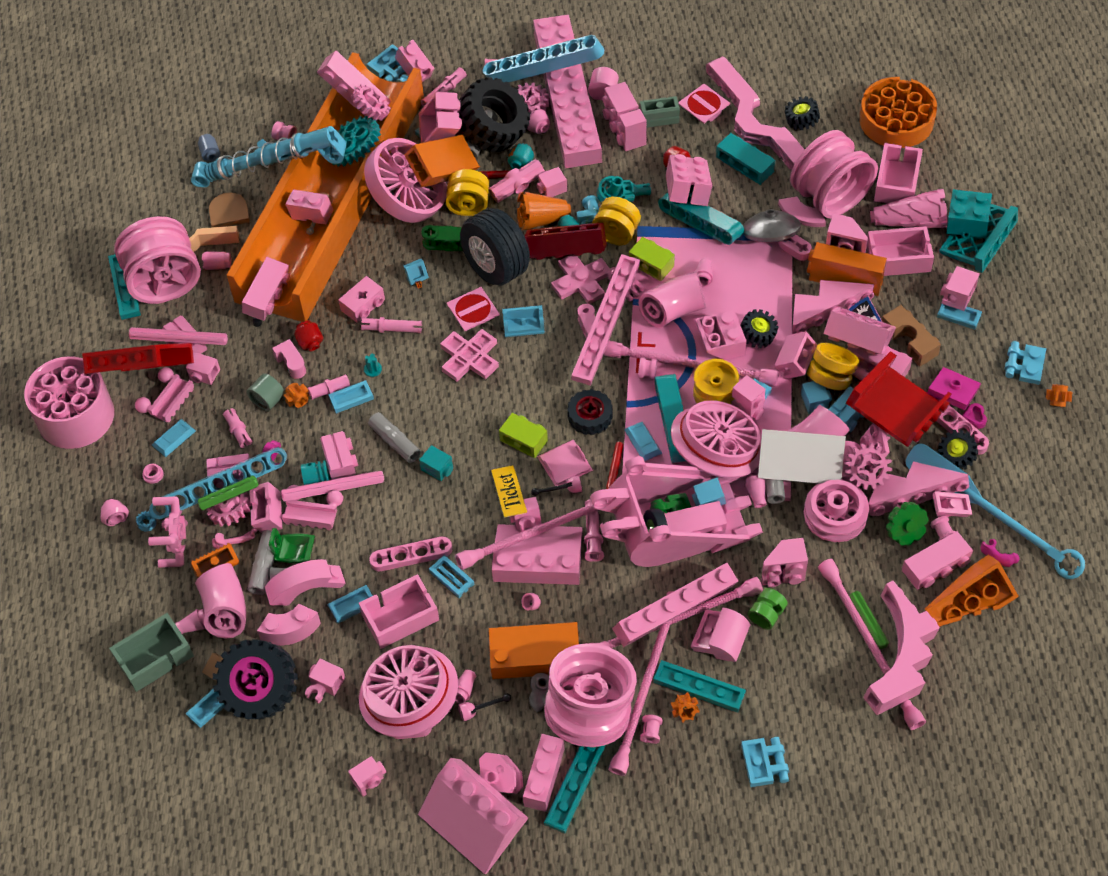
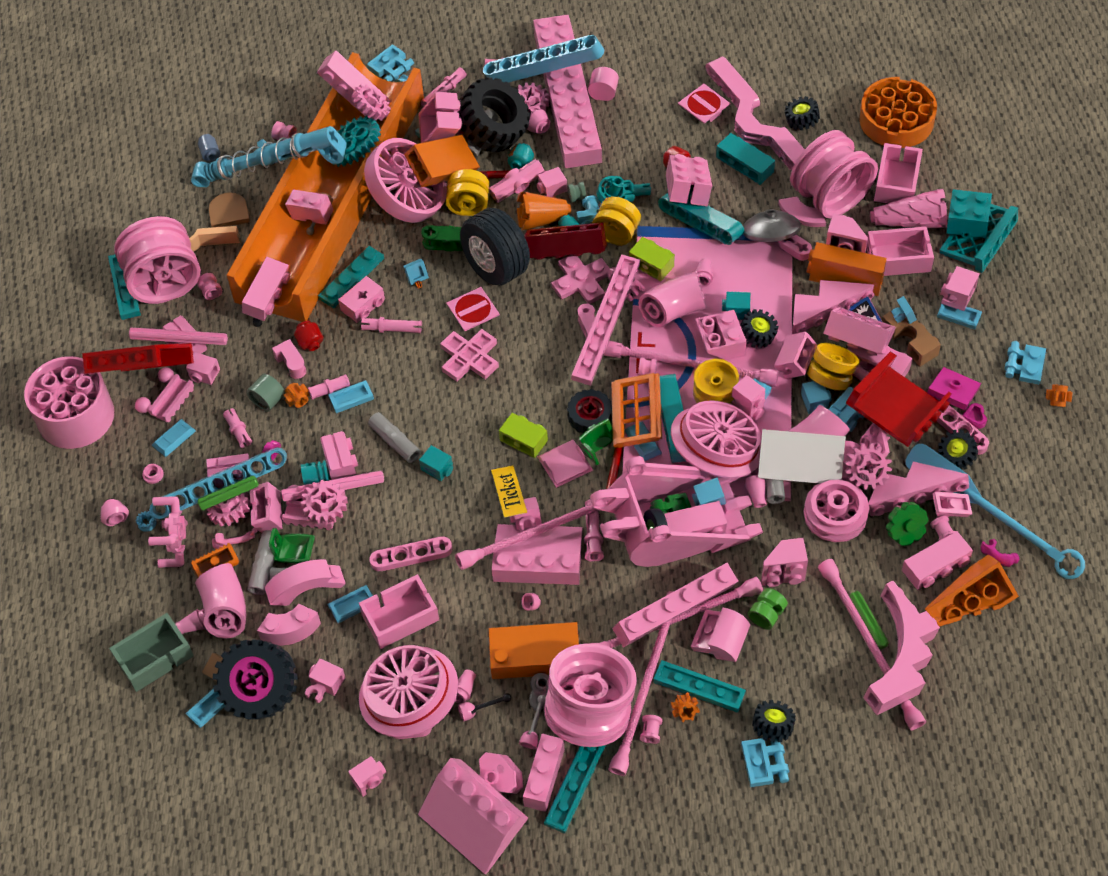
bright pink piece [202,251,232,270] -> none
teal piece [364,353,382,377] -> none
bright pink brick [395,40,434,82] -> none
medium azure tile [429,555,475,598] -> none
medium azure hinge [502,305,545,337] -> none
hinge [531,475,582,496] -> none
bright pink piece [602,82,646,151] -> none
sand green brick [640,96,680,128] -> none
none -> bright pink wheel [197,273,223,300]
none -> bright pink gear [301,480,348,525]
none -> teal plate [318,246,384,309]
none -> hinge [519,695,546,749]
none -> sand green wheel [568,182,586,203]
none -> green piece [579,419,613,466]
none -> orange piece [611,373,662,448]
none -> teal brick [722,291,751,320]
none -> black wheel [752,700,796,742]
none -> medium azure tile [891,296,917,324]

